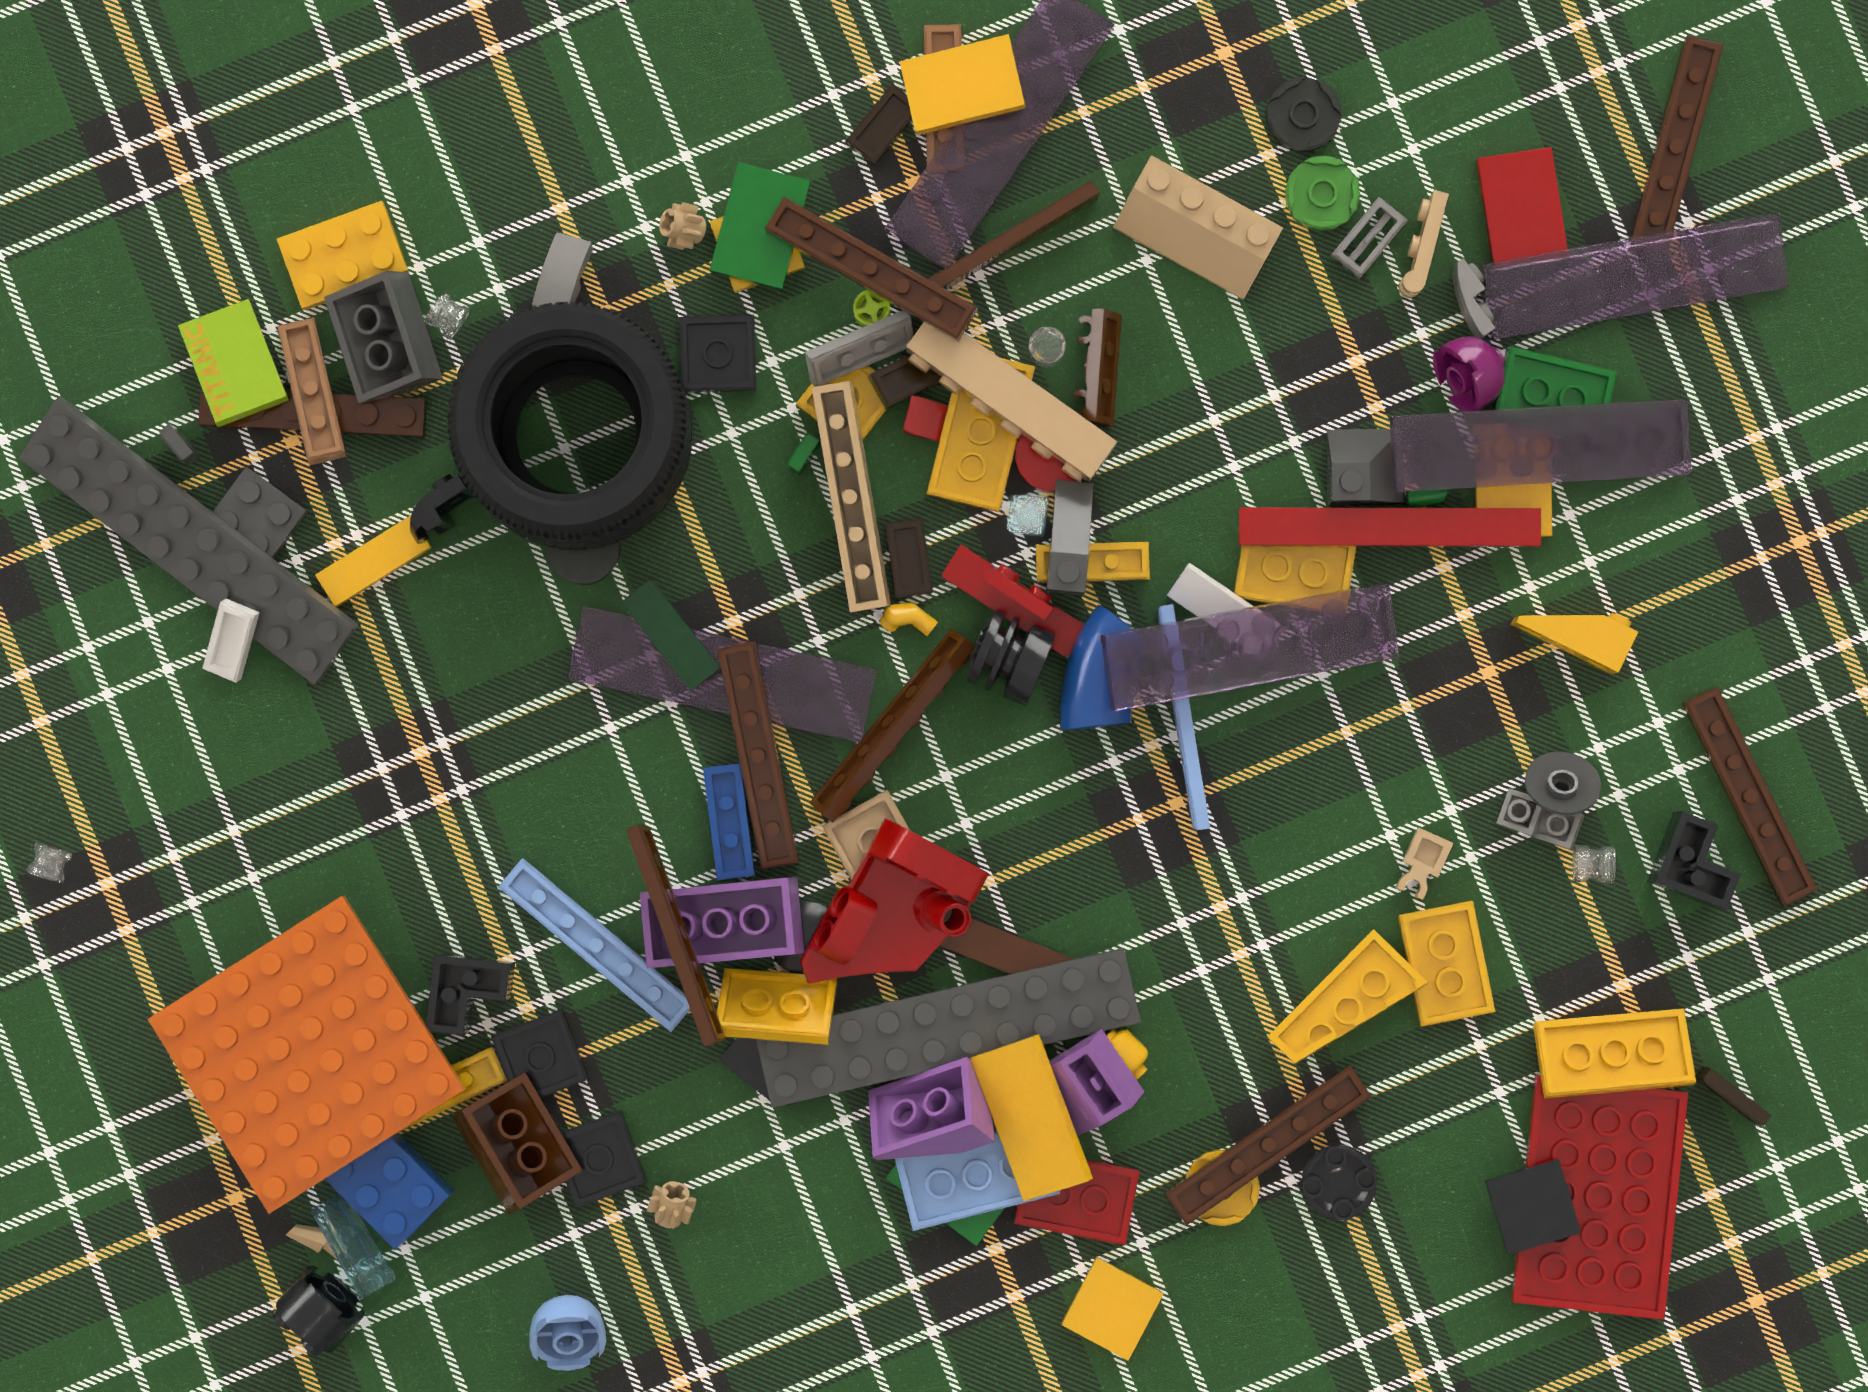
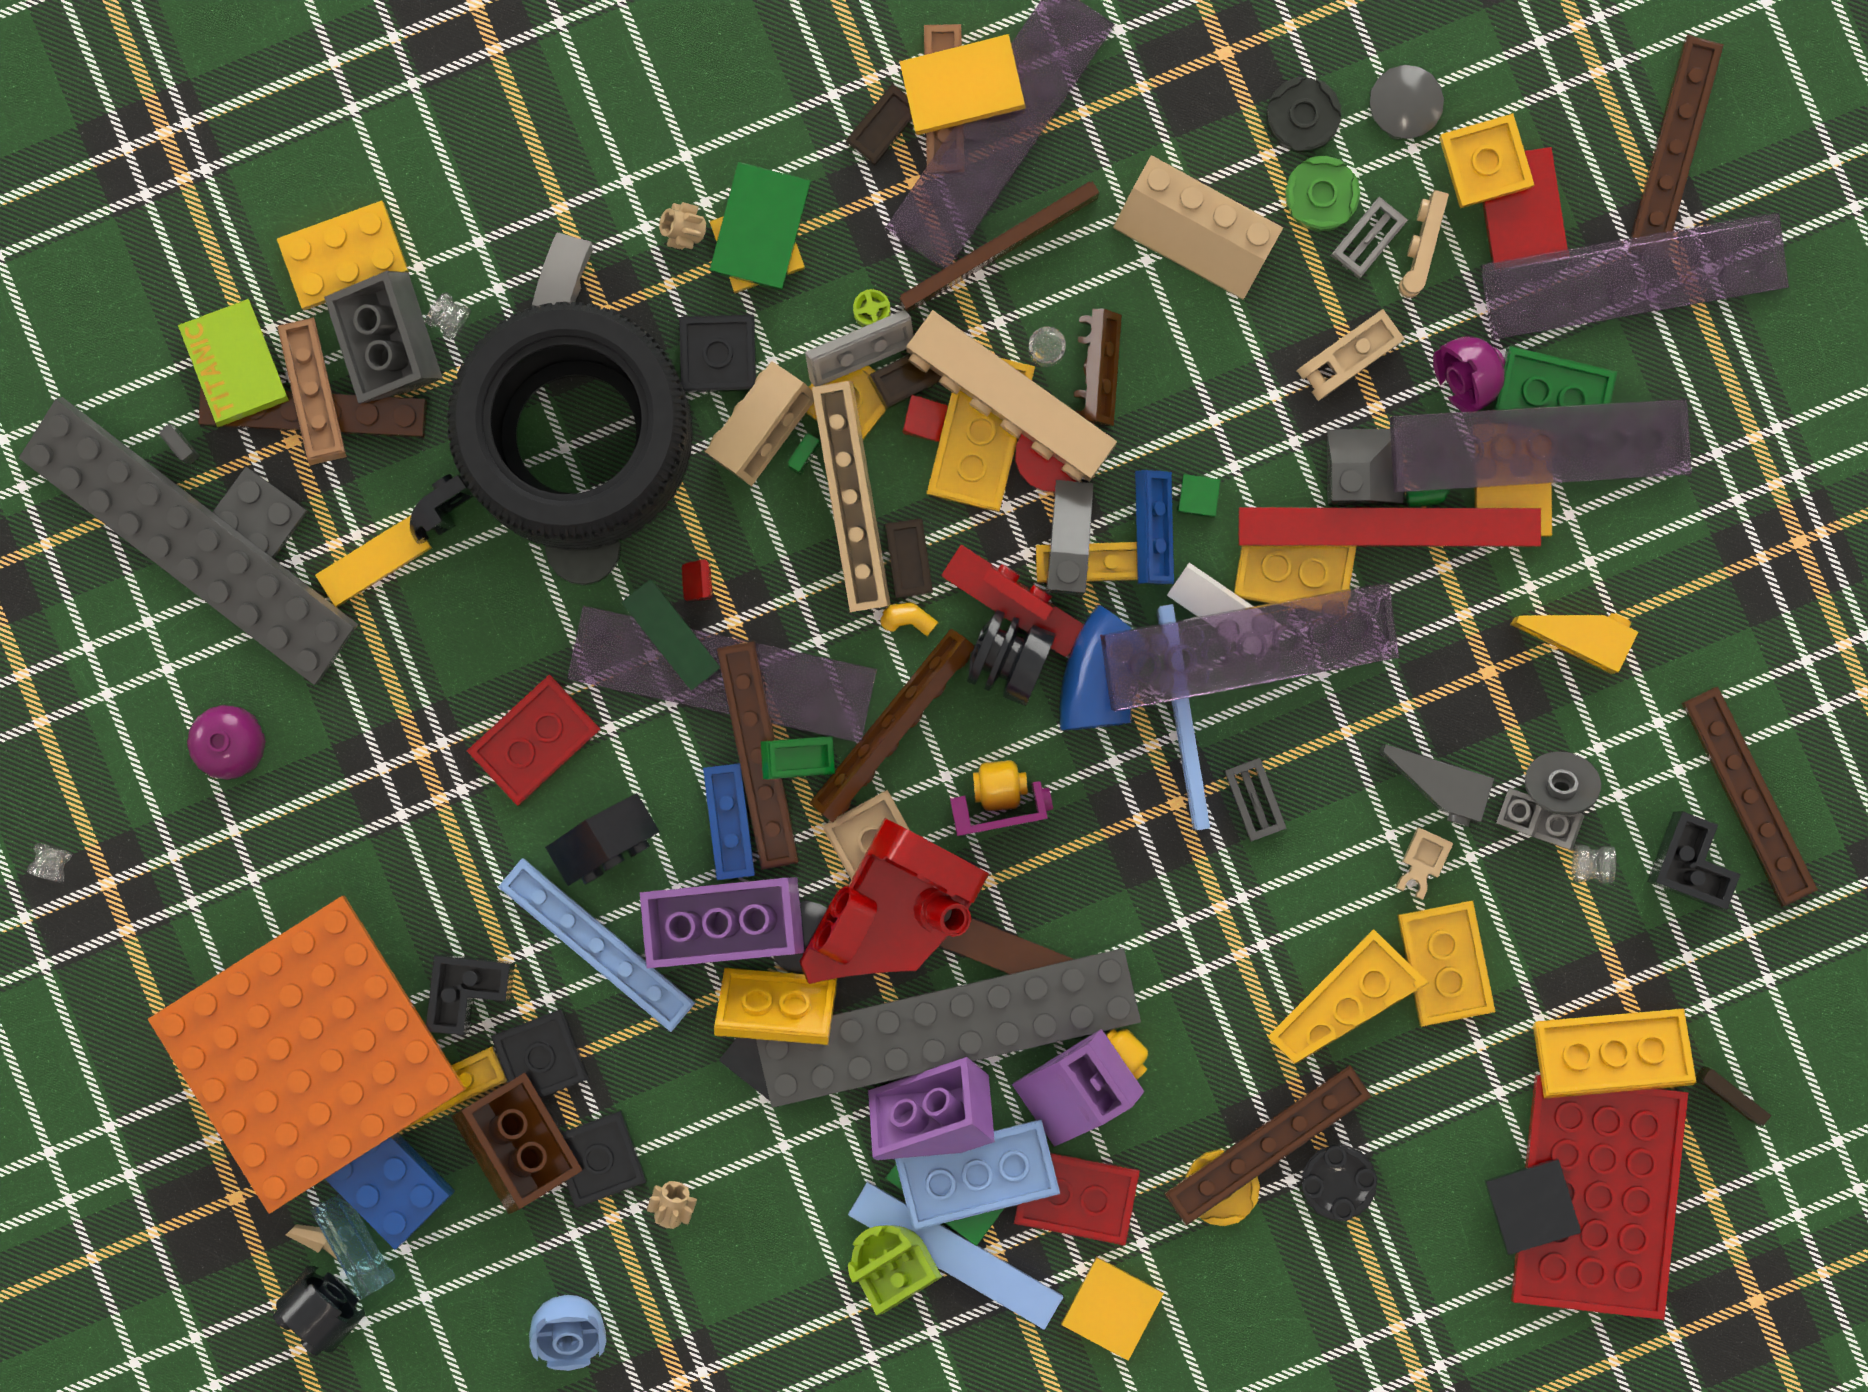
white tile [202,598,260,683] -> none
reddish brown tile [626,825,726,1047] -> none
reddish brown tile [765,197,978,342] -> none
yellow tile [970,1034,1093,1202] -> none
clear light blue slope [1006,495,1049,537] -> none
light grey slope [1452,258,1495,339] -> none
none -> magenta cylinder [187,705,266,780]
none -> red tile [467,674,601,806]
none -> black brick [545,793,660,886]
none -> red slope [682,559,713,601]
none -> tan brick [705,361,814,487]
none -> green tile [761,736,835,779]
none -> light blue tile [848,1181,1063,1330]
none -> lime slope [848,1225,942,1315]
none -> magenta panel [950,781,1053,836]
none -> yellow head [973,760,1028,811]
none -> blue tile [1135,470,1174,585]
none -> green tile [1178,474,1221,517]
none -> dark grey tile [1224,758,1286,842]
none -> tan plate [1297,309,1405,401]
none -> dark grey dish [1369,65,1444,140]
none -> dark grey slope [1379,744,1494,827]
none -> yellow plate [1439,113,1534,208]

